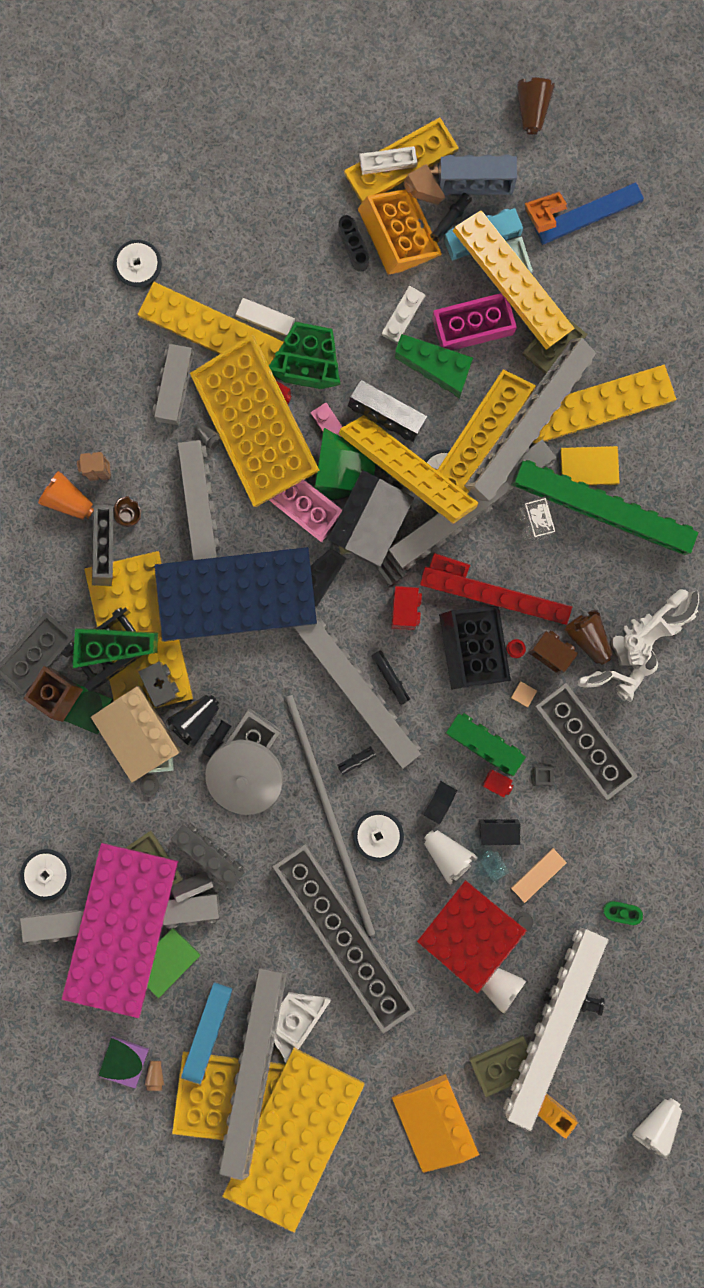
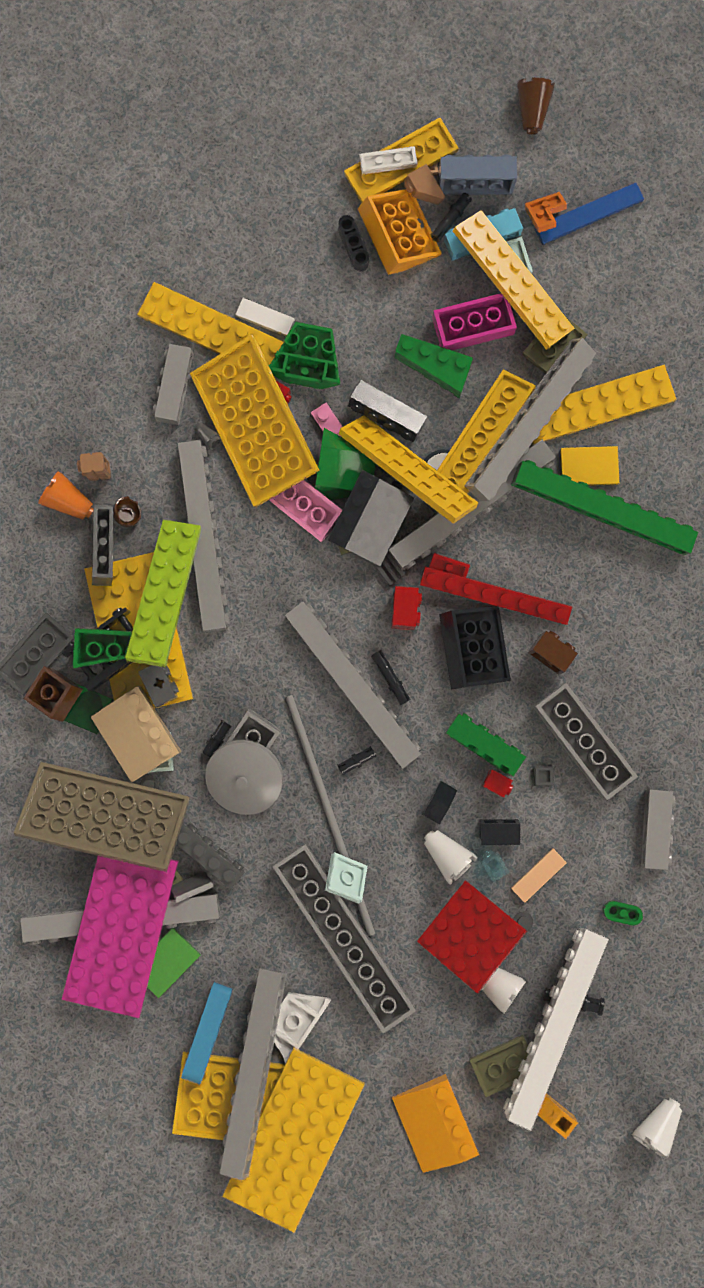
white wheel [20,849,71,901] -> none
dark green tile [98,1036,149,1088] -> none
white wheel [113,240,162,287] -> none
medium nougat cone [145,1061,164,1091] -> none
dark blue plate [155,547,317,642] -> none
black cone [166,695,219,748] -> none
black wing [311,549,347,607] -> none
white wheel [353,811,404,862] -> none
white plate [382,286,426,344] -> none
red plate [506,639,526,658] -> none
light nougat tile [511,681,537,708] -> none
clear brick [516,497,556,546] -> none
reddish brown cone [564,610,612,665] -> none
white piece [578,589,699,702] -> none
none -> dark tan plate [14,762,190,872]
none -> lime plate [125,520,201,667]
none -> light aqua tile [325,853,367,903]
none -> light grey brick [641,789,675,870]

